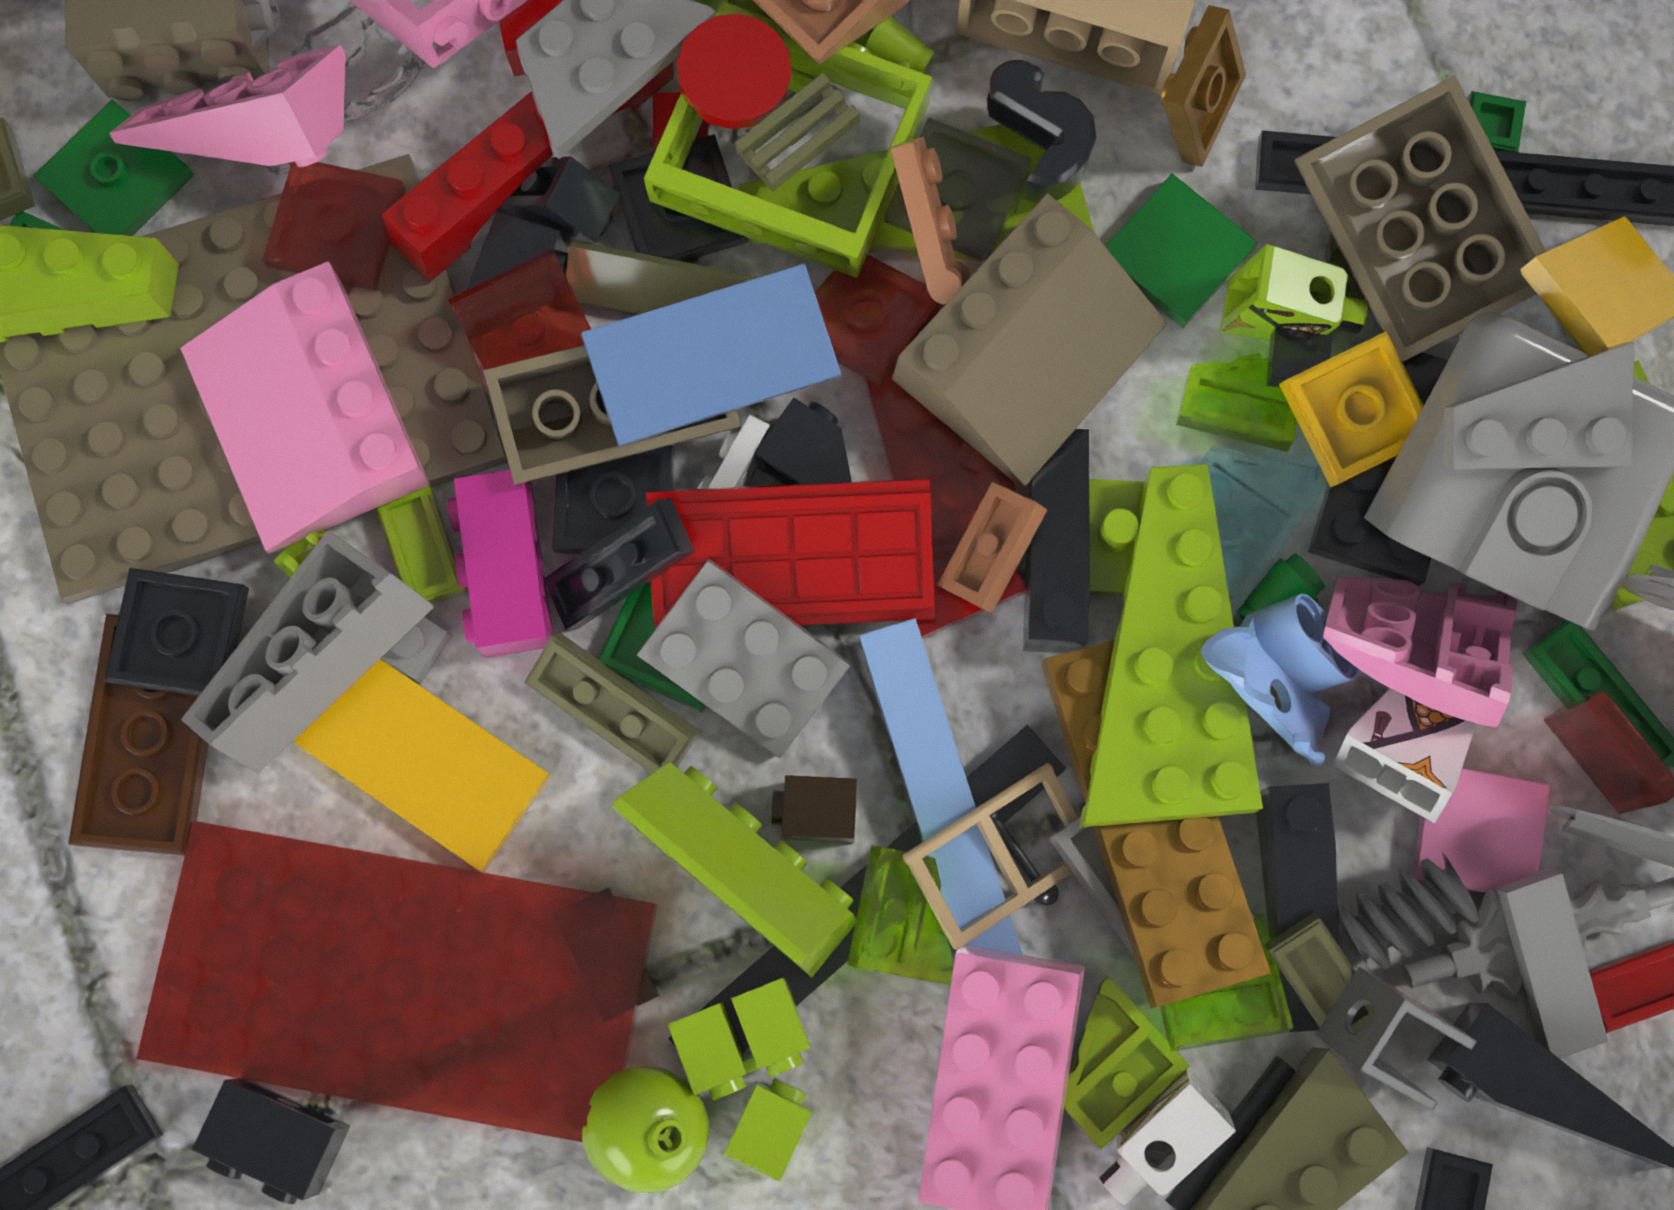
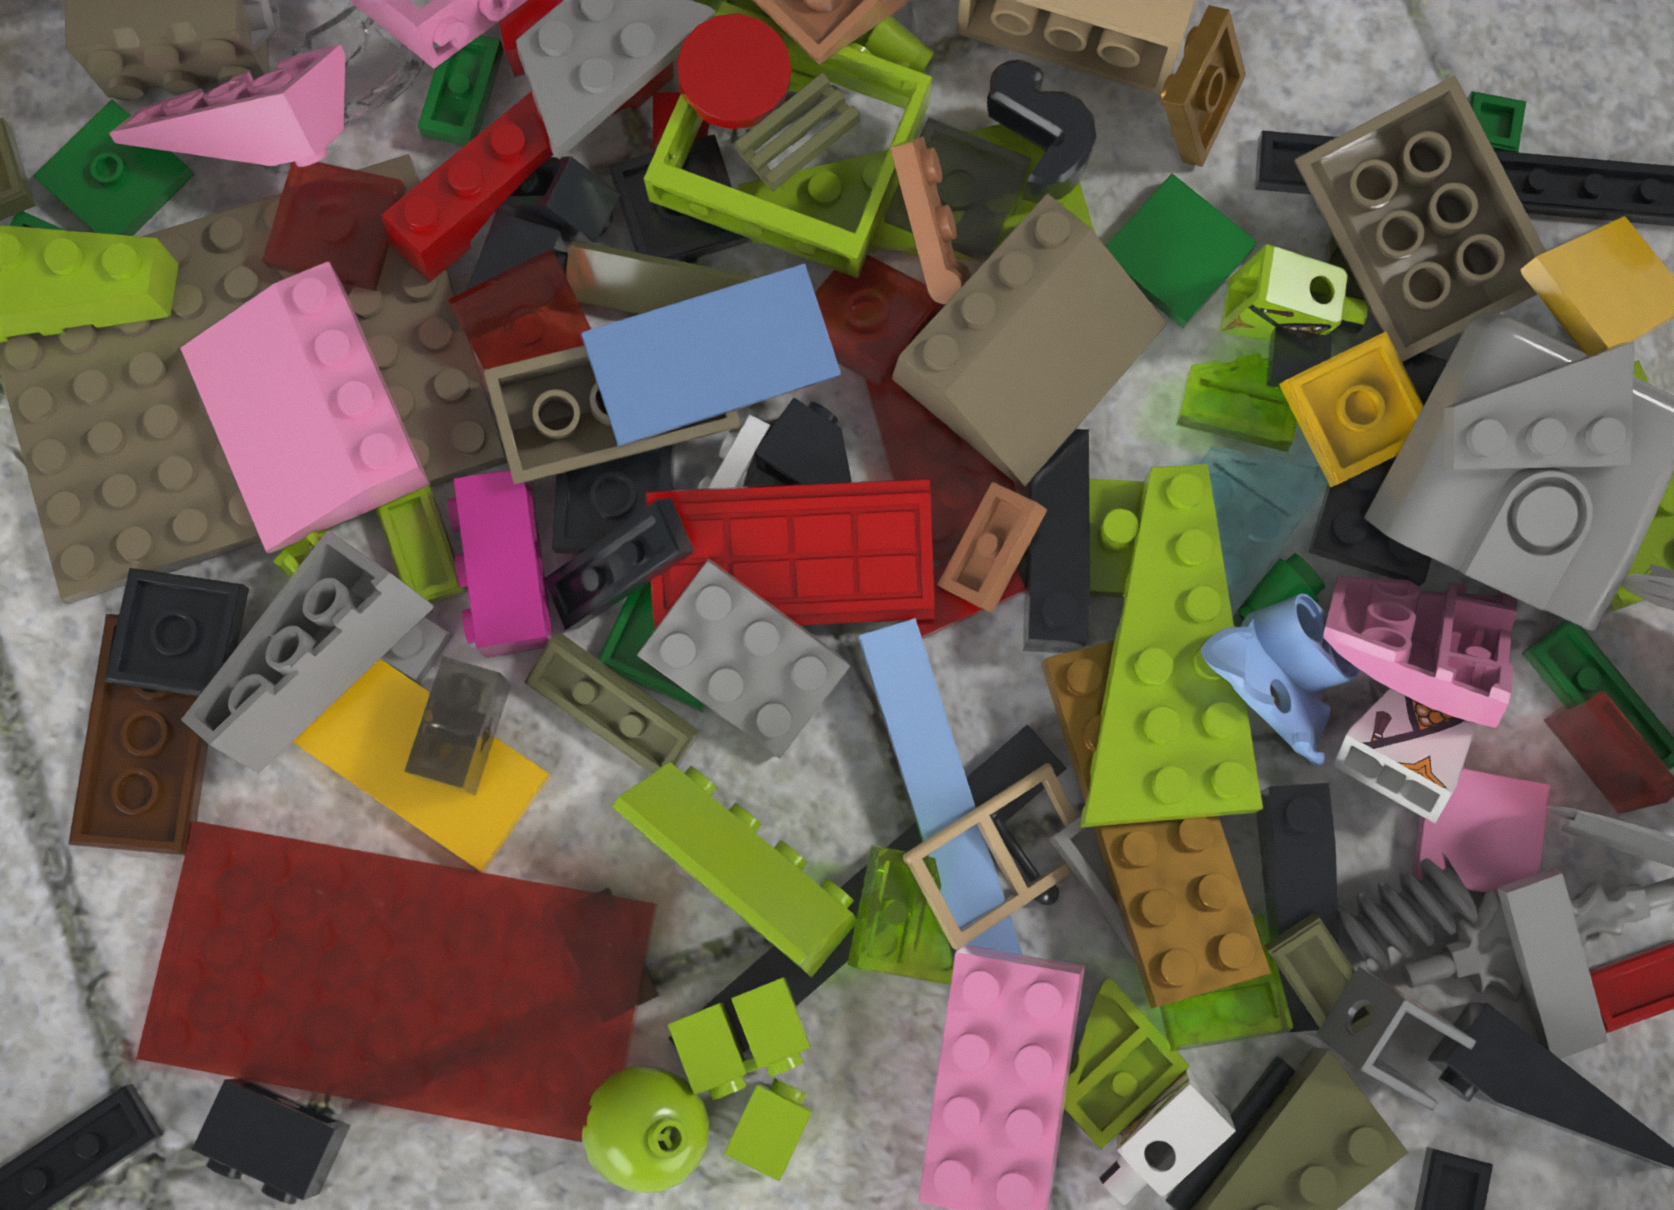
dark brown brick [771,775,857,843] -> none
none -> clear smoke brick [404,656,512,796]
none -> green plate [417,35,504,146]

